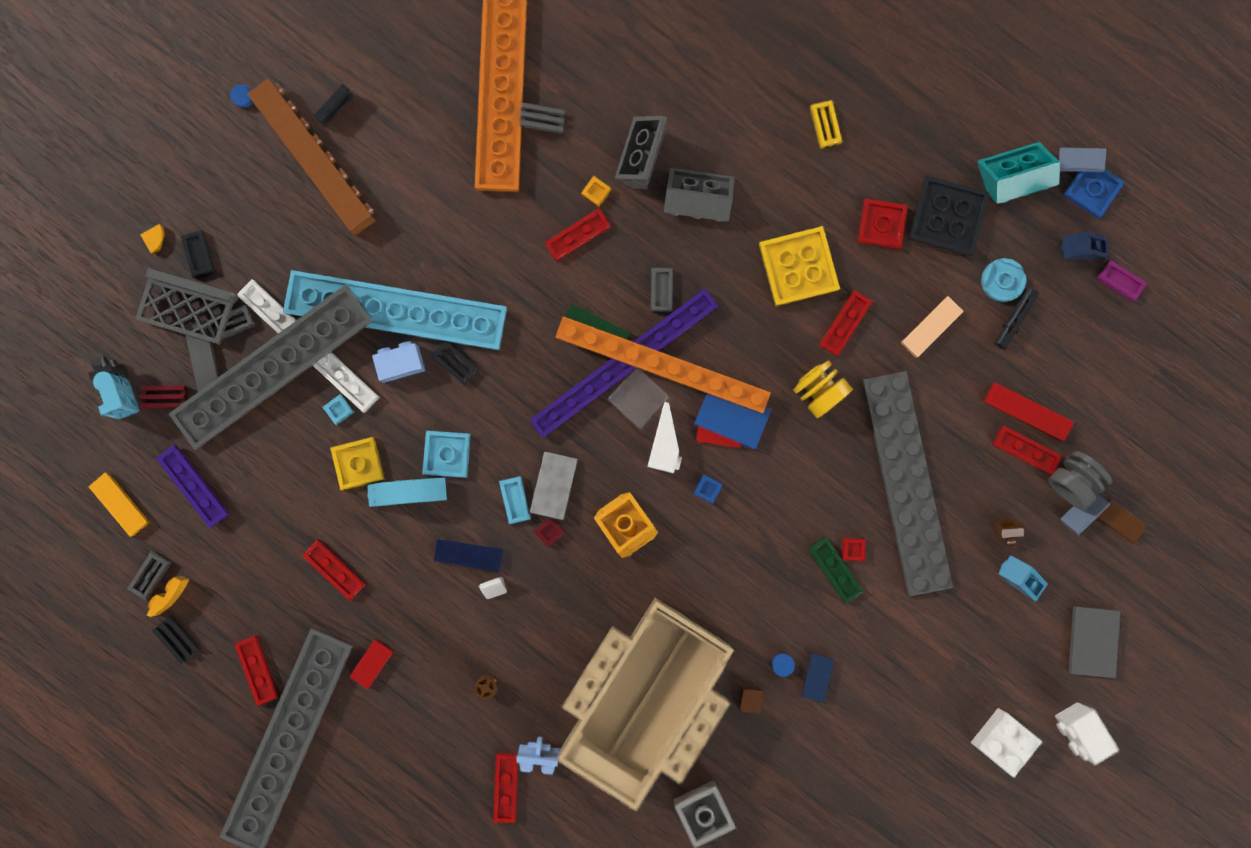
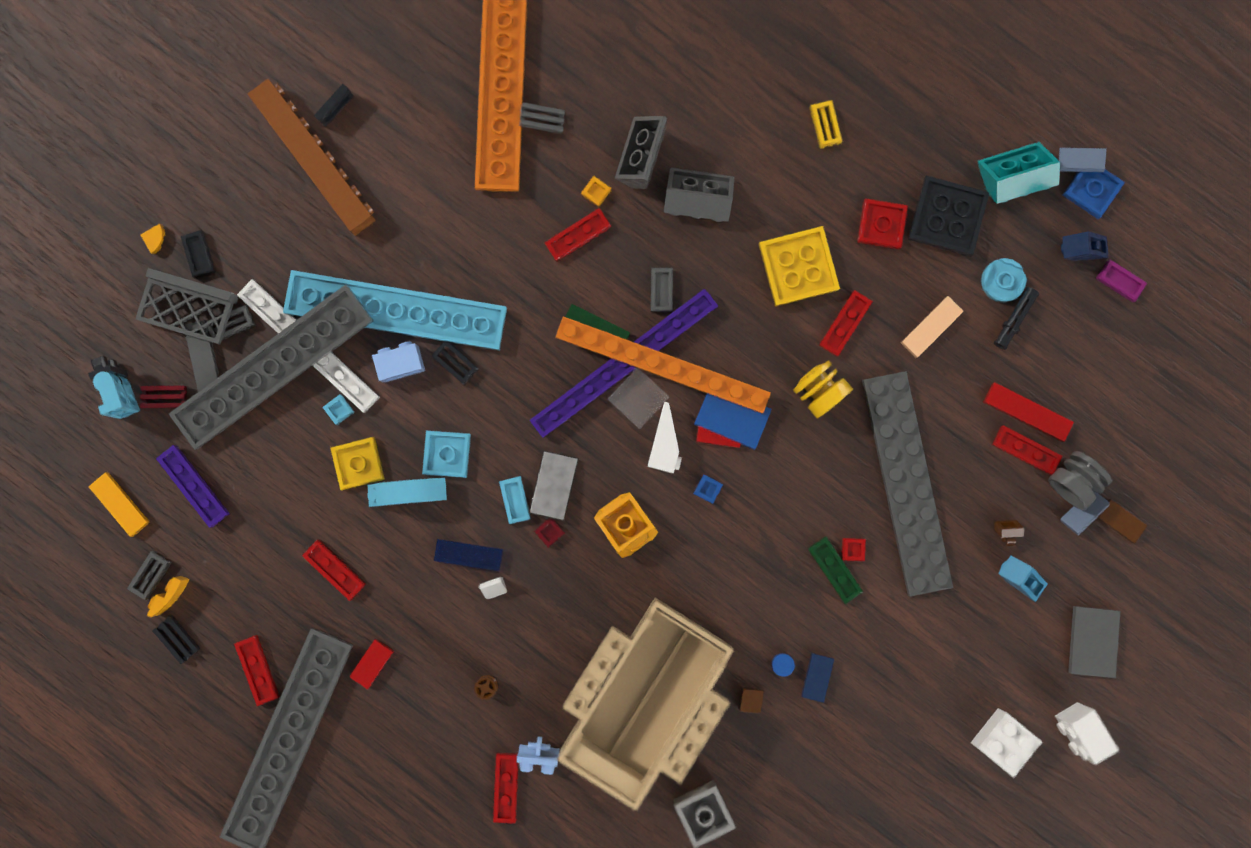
blue tile [230,84,253,108] -> none

